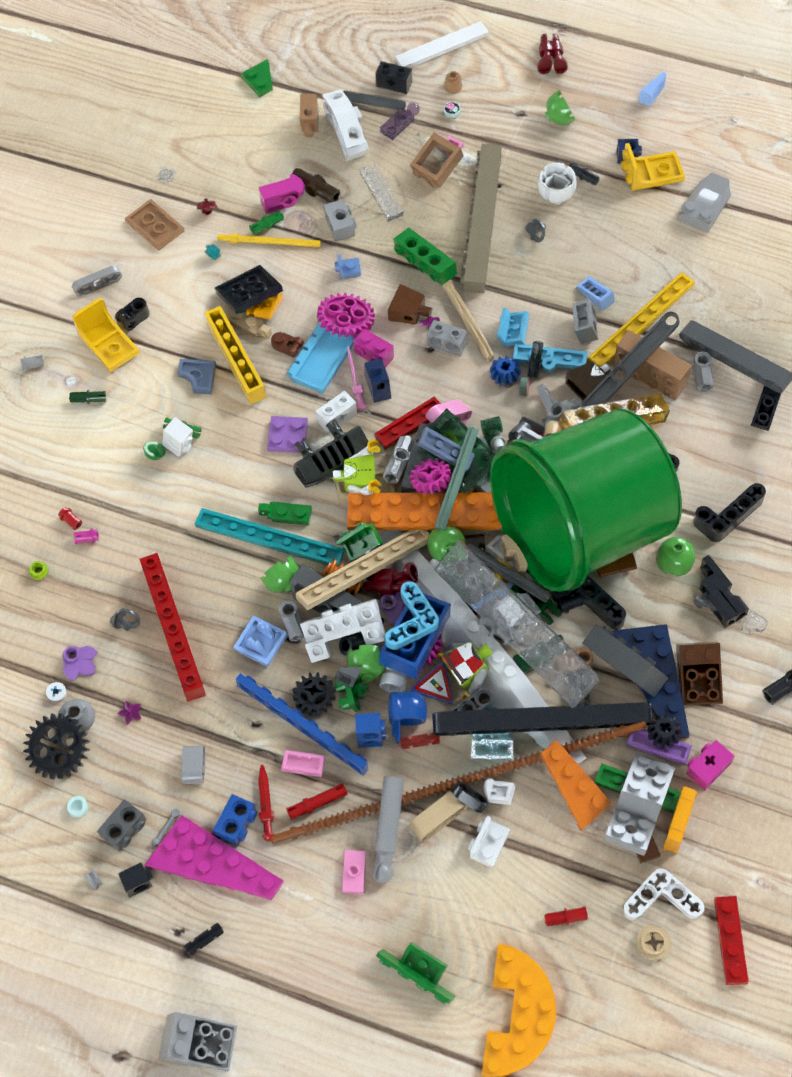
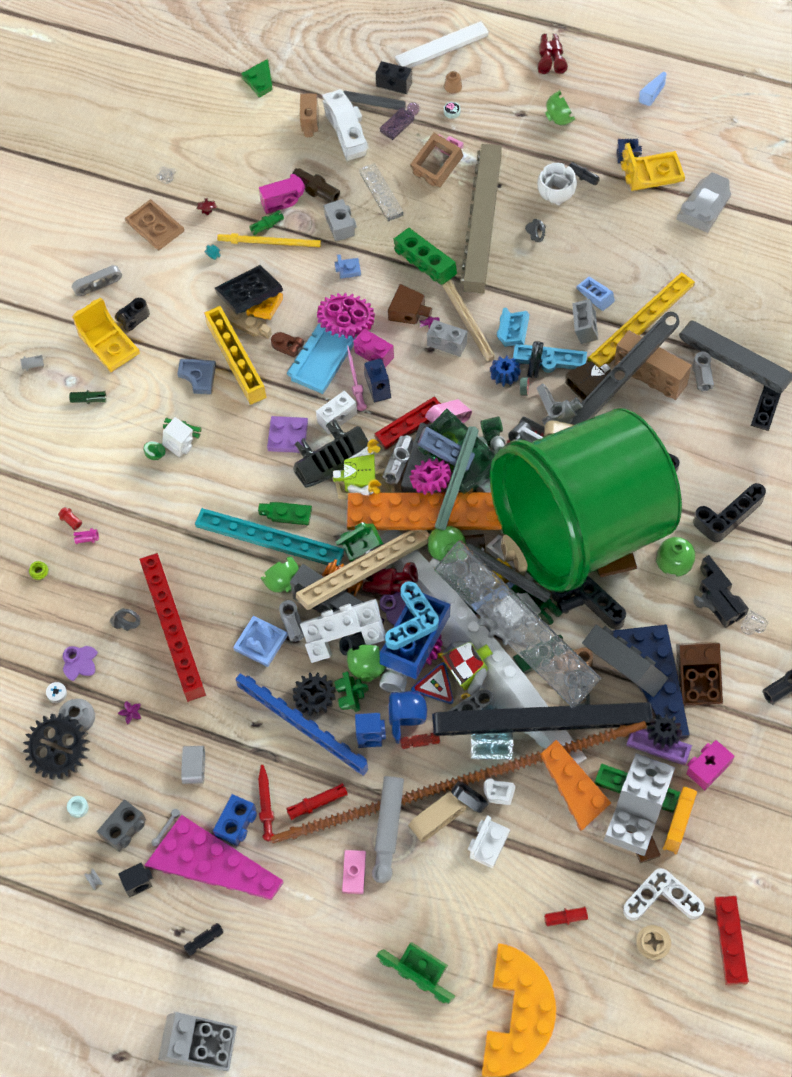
bright pink plate [281,750,325,777] -> none
dark grey slope [334,667,362,688] -> none
clear yellow brick [558,394,671,430] -> none

